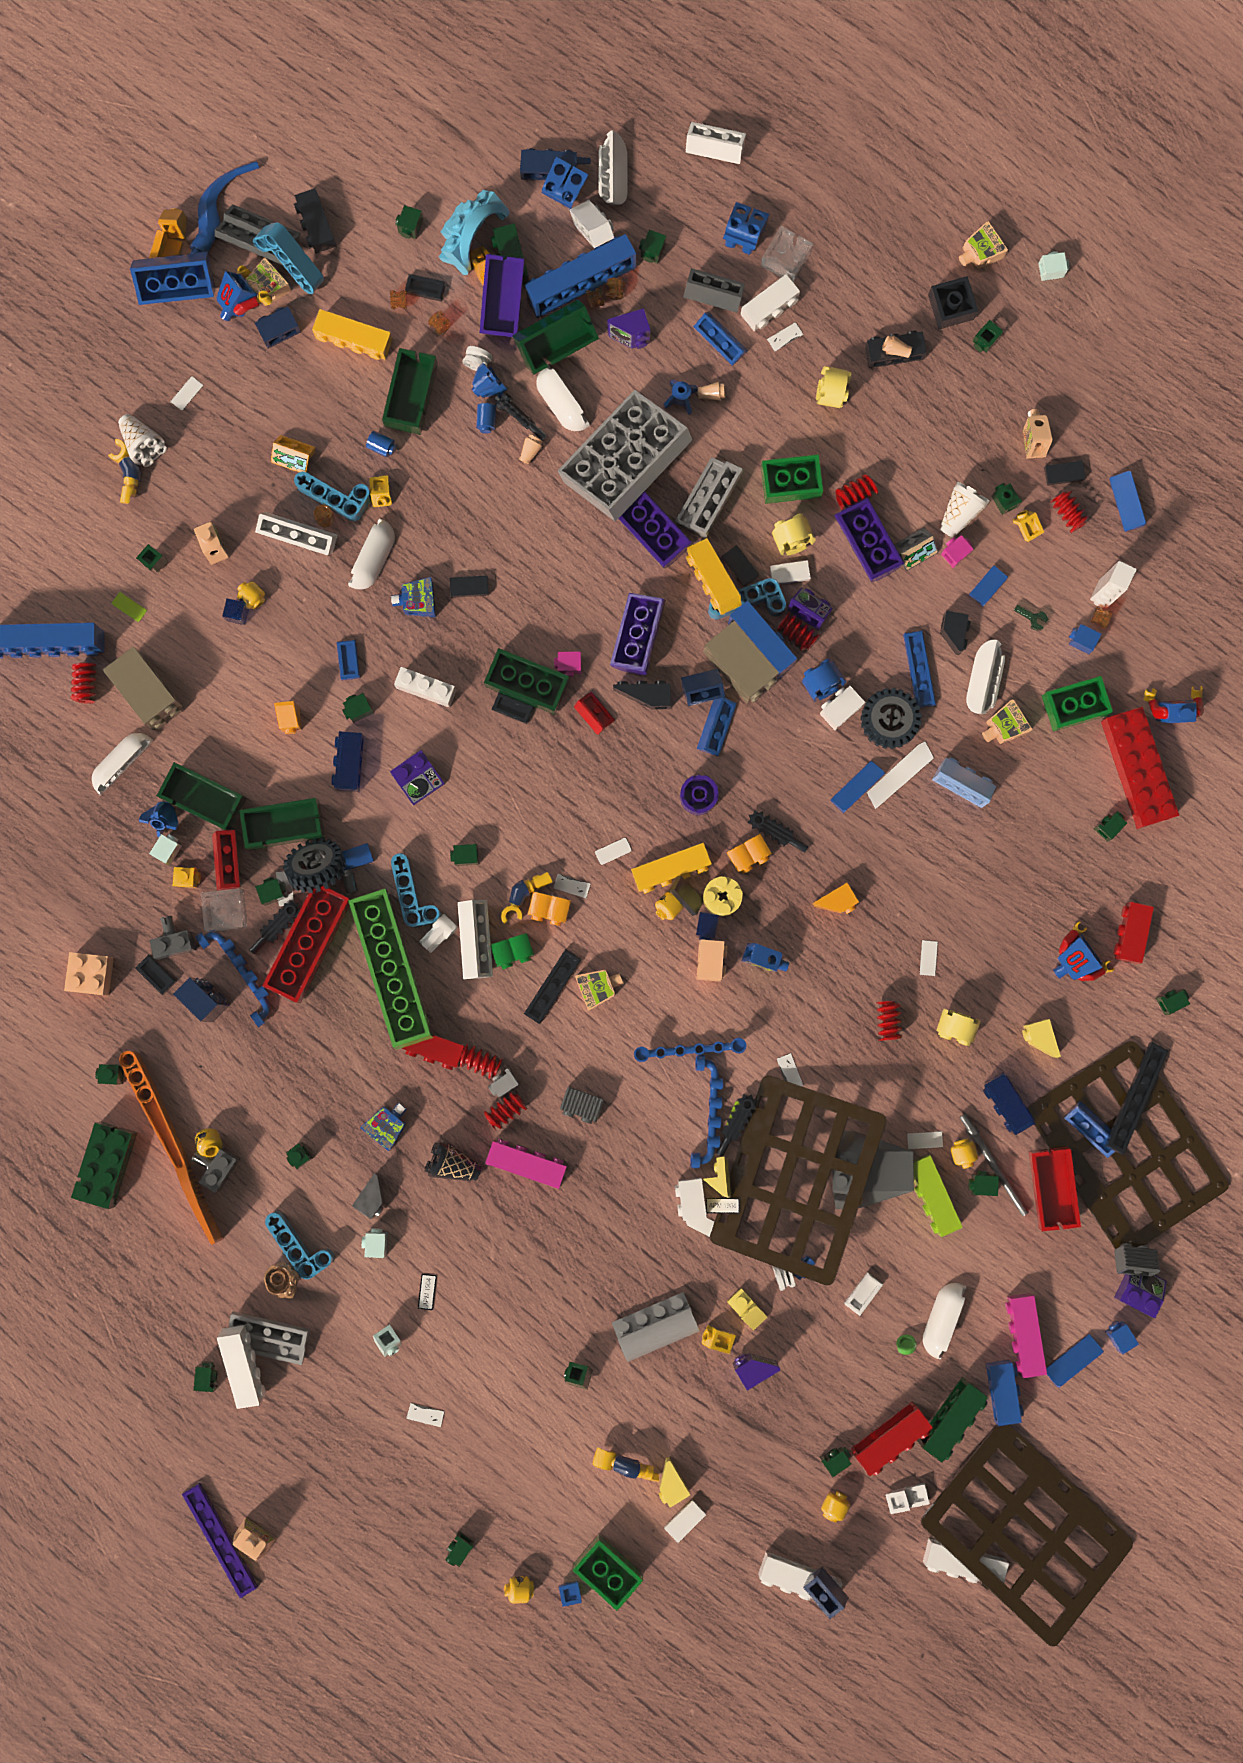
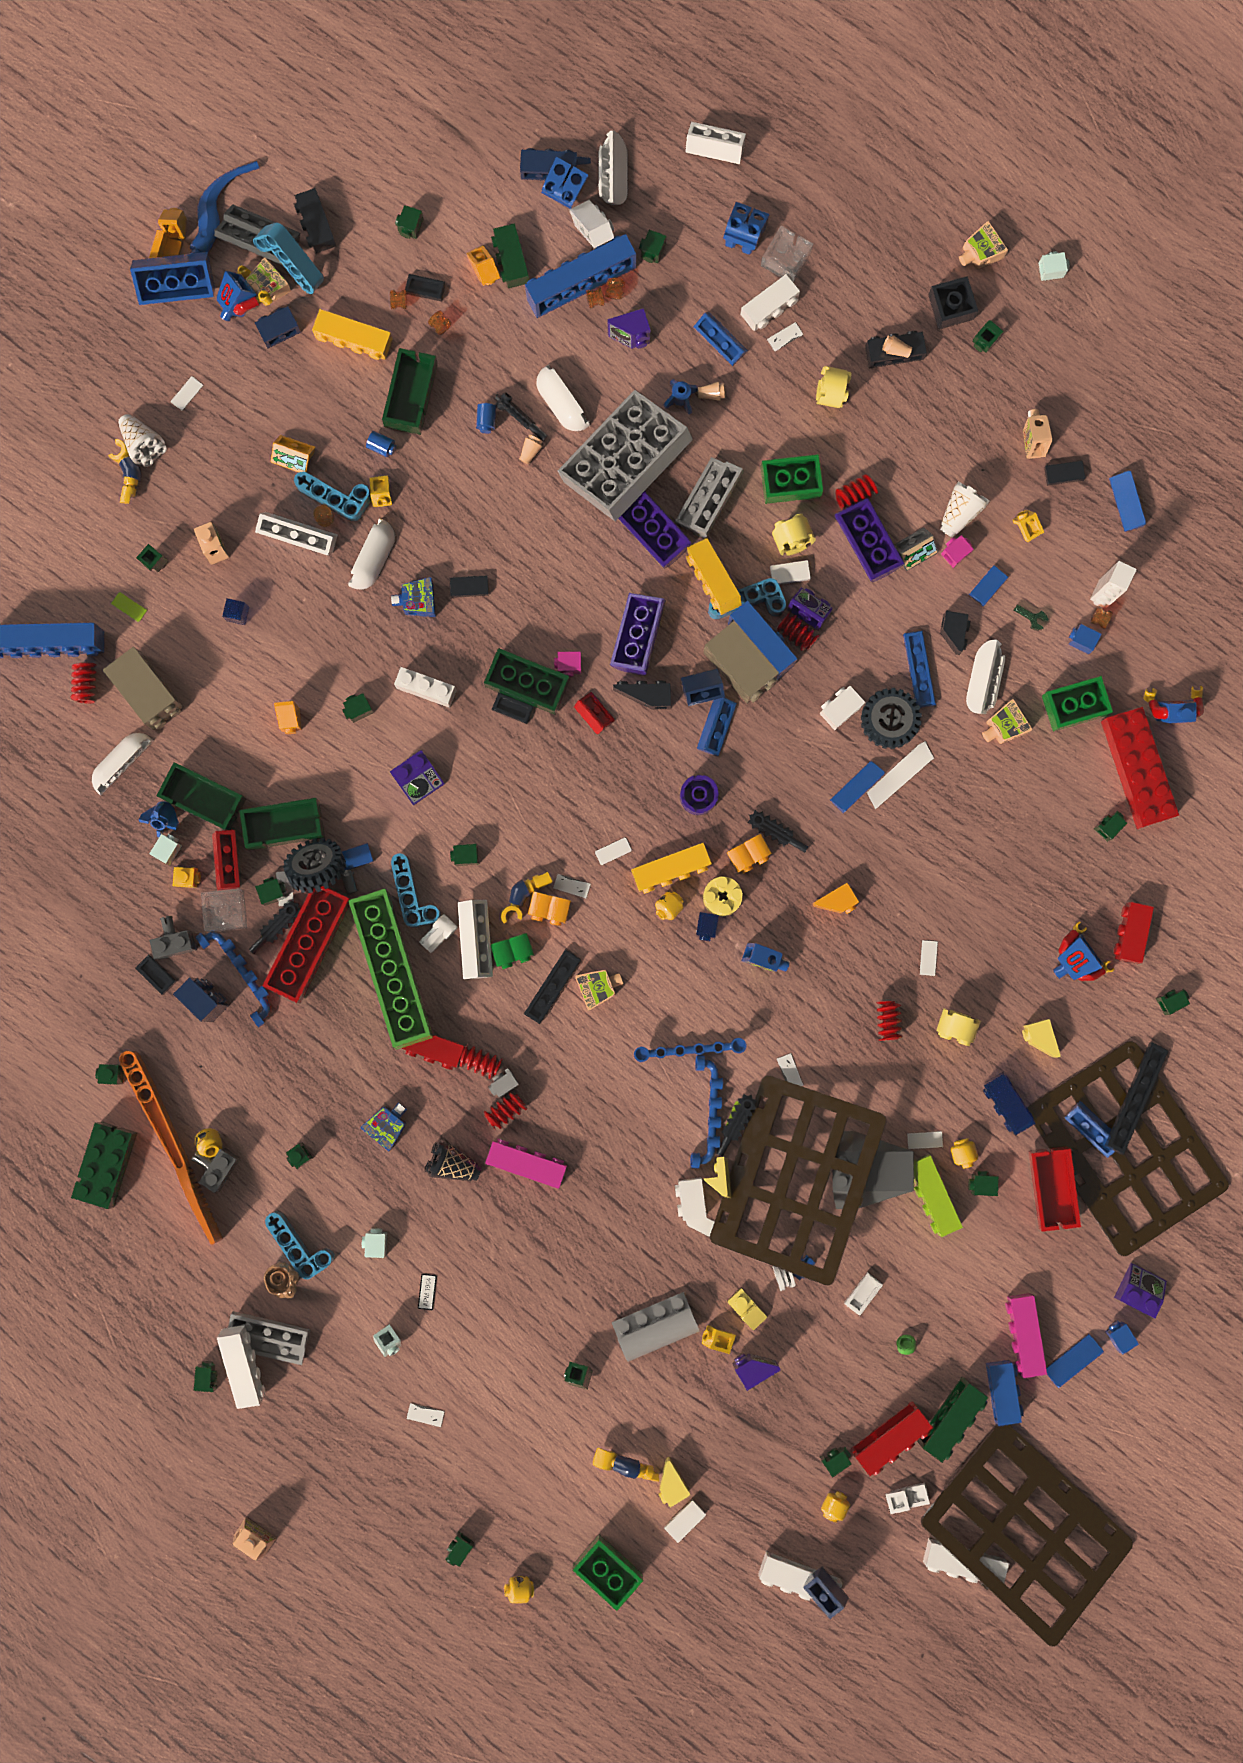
light nougat brick [64,952,114,996] -> none
dark purple tile [182,1483,258,1598] -> none
yellow head [237,581,265,610] -> none
clear blue brick [331,731,364,792] -> none
blue tile [337,640,360,680] -> none
flat silver slope [352,1172,384,1219] -> none
medium azure piece [439,190,510,275] -> none
white wheel [462,346,492,371] -> none
blue brick [472,363,507,398] -> none
dark purple piece [479,254,525,337] -> none
dark green piece [512,300,599,375] -> none
blue plate [559,1581,582,1607] -> none
dark grey brick [560,1087,604,1124] -> none
tile [670,876,703,916] -> none
dark grey brick [683,268,745,313] -> none
light nougat brick [697,940,727,982] -> none
white sticker [706,1198,740,1214] -> none
black tile [721,545,759,587] -> none
blue brick [802,658,846,702] -> none
white brick [923,1283,966,1360] -> none
light blue slope [932,757,996,808] -> none
dark grey bar [959,1113,1029,1216] -> none
dark green brick [991,483,1022,515] -> none
red piece [1050,490,1089,533] -> none
dark grey brick [1114,1243,1160,1277] -> none

